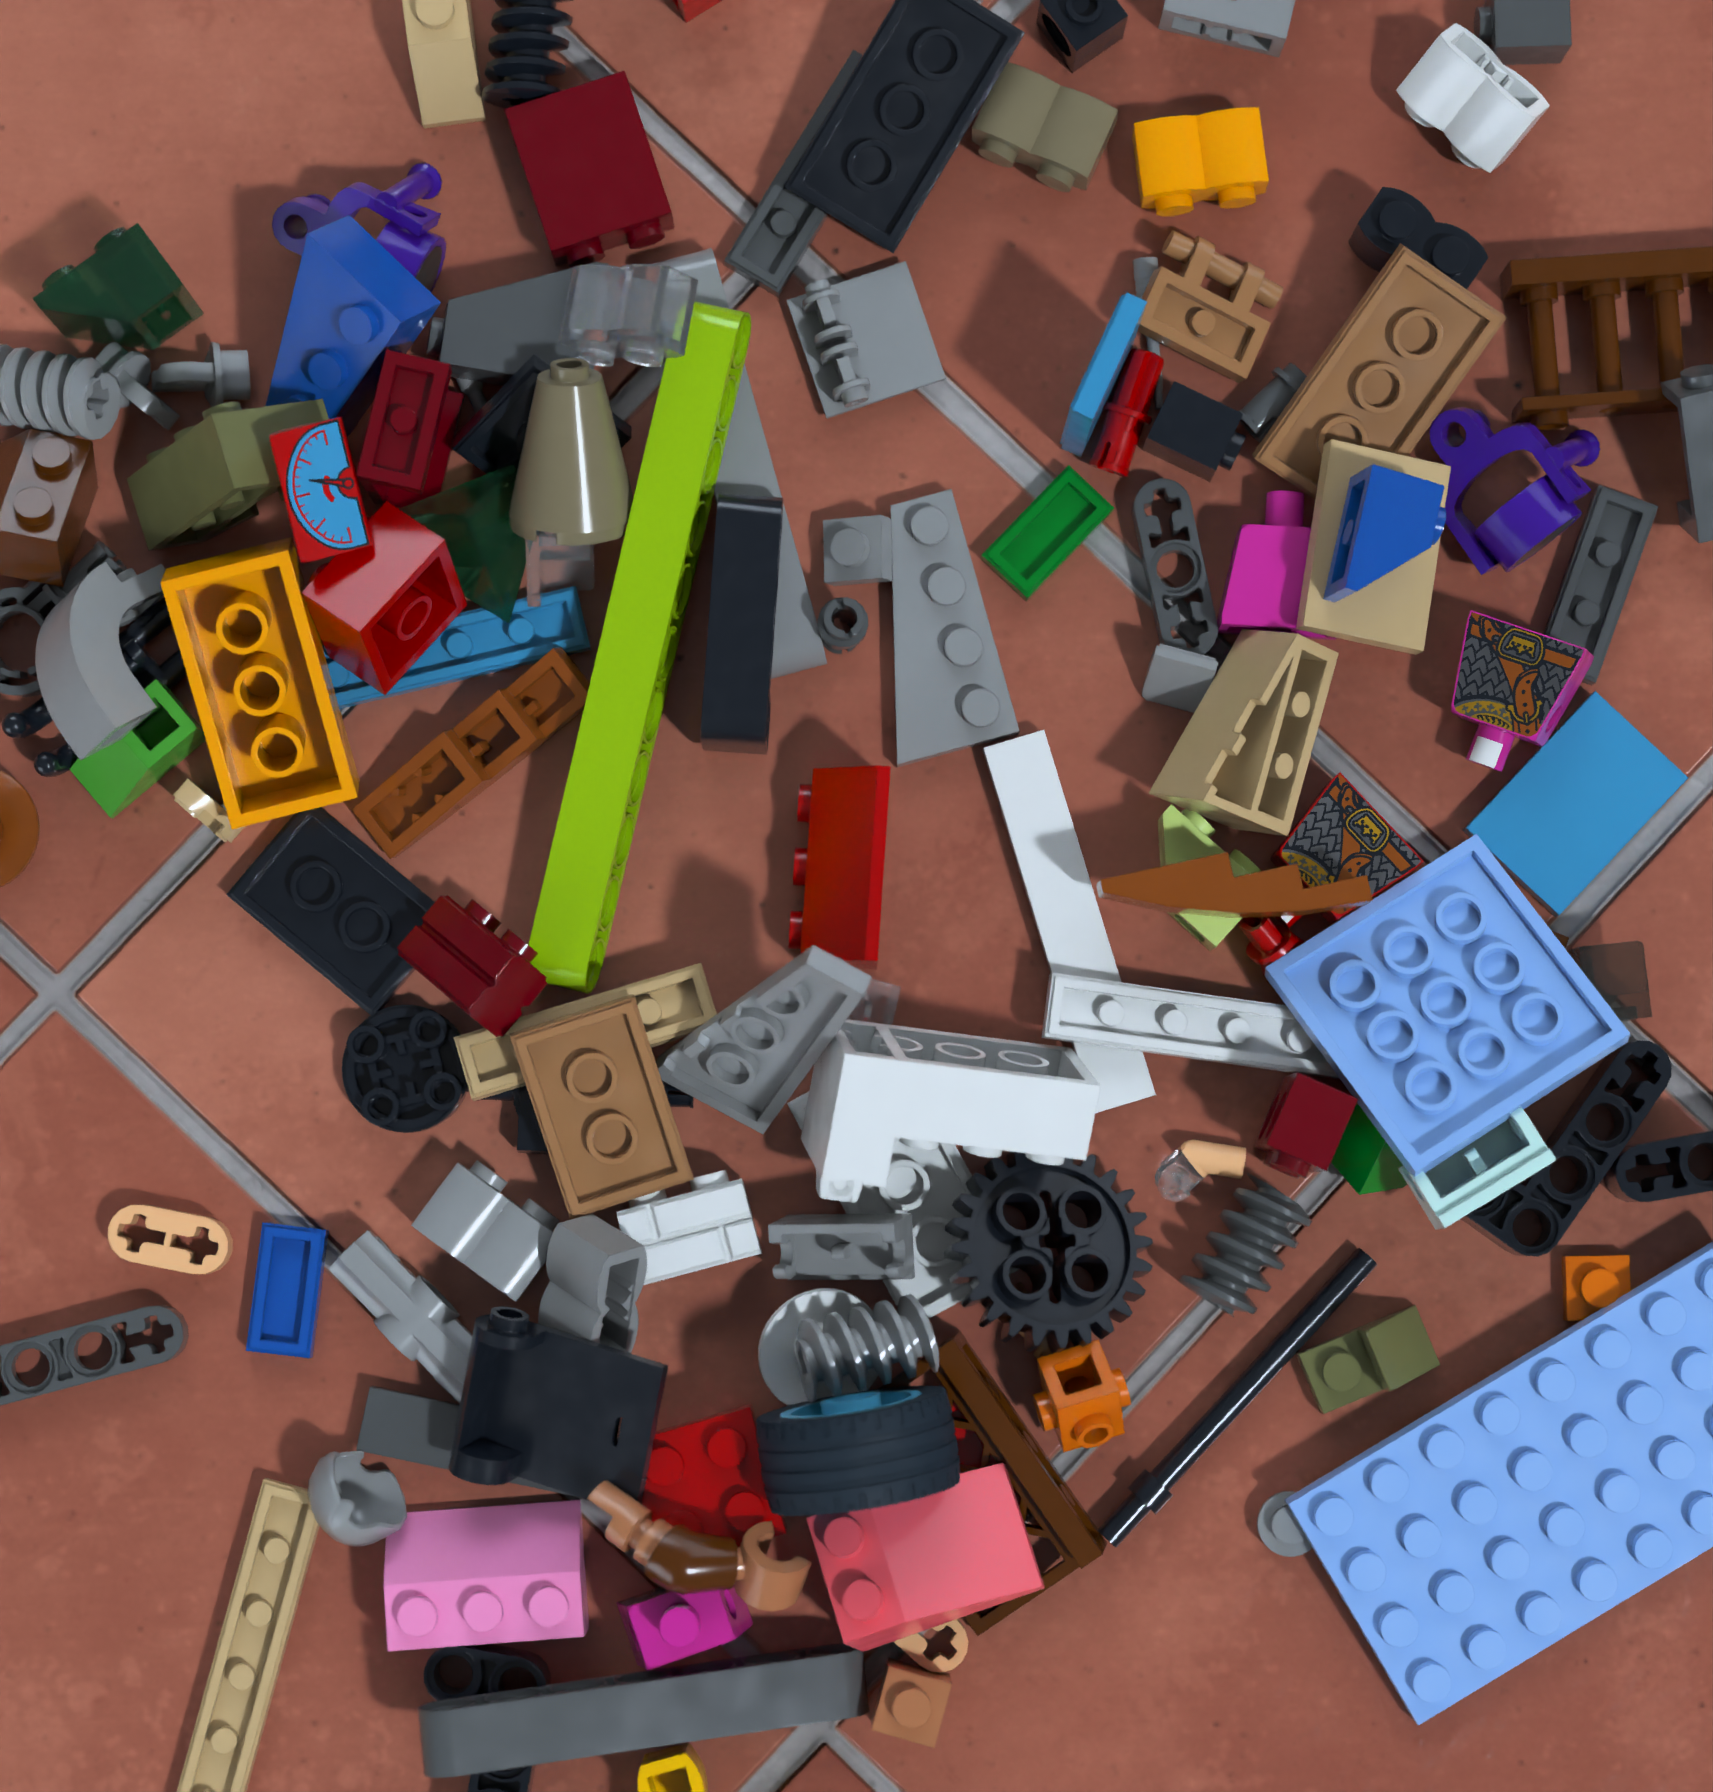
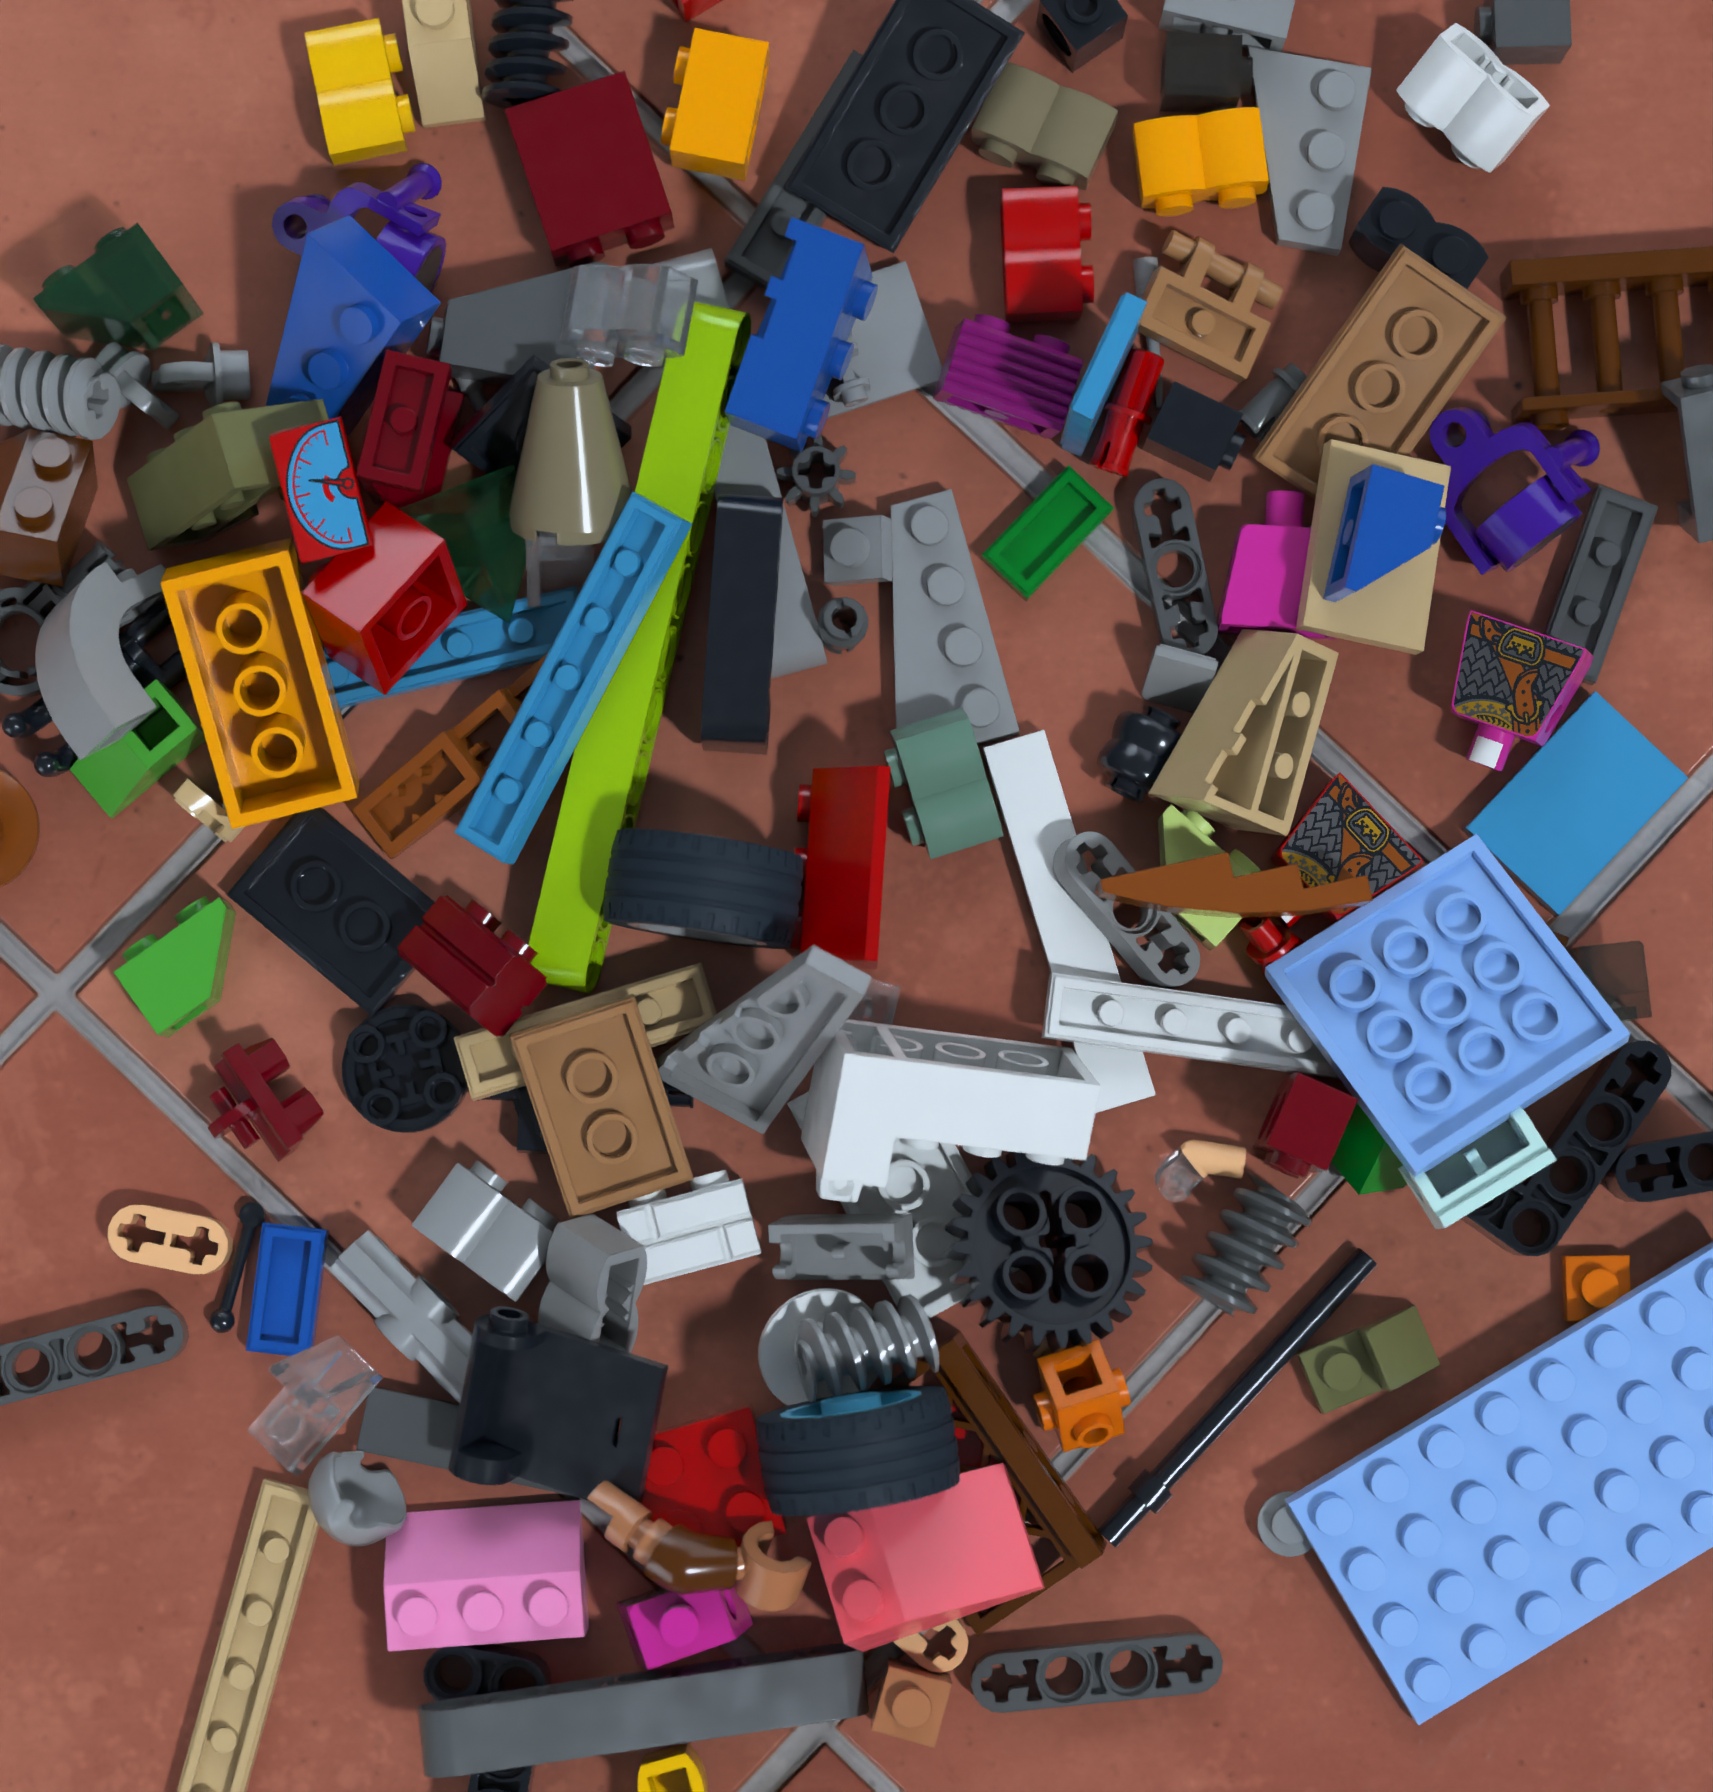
none -> bright green slope [113,896,236,1038]
none -> dark red hips [208,1038,324,1162]
none -> black hinge [209,1202,266,1333]
none -> clear slope [247,1335,383,1476]
none -> yellow brick [304,18,416,165]
none -> dark azure tile [454,491,692,865]
none -> black wheel [604,828,803,949]
none -> light orange brick [661,28,770,181]
none -> blue wedge [725,217,878,453]
none -> dark grey gear [777,434,856,517]
none -> sand green brick [883,708,1004,859]
none -> magenta brick [933,314,1083,439]
none -> dark grey beam [970,1631,1223,1713]
none -> red brick [1000,186,1094,323]
none -> light grey beam [1053,831,1200,989]
none -> black piece [1097,705,1181,803]
none -> clear smoke brick [1159,32,1253,113]
none -> light grey wing [1246,47,1372,256]

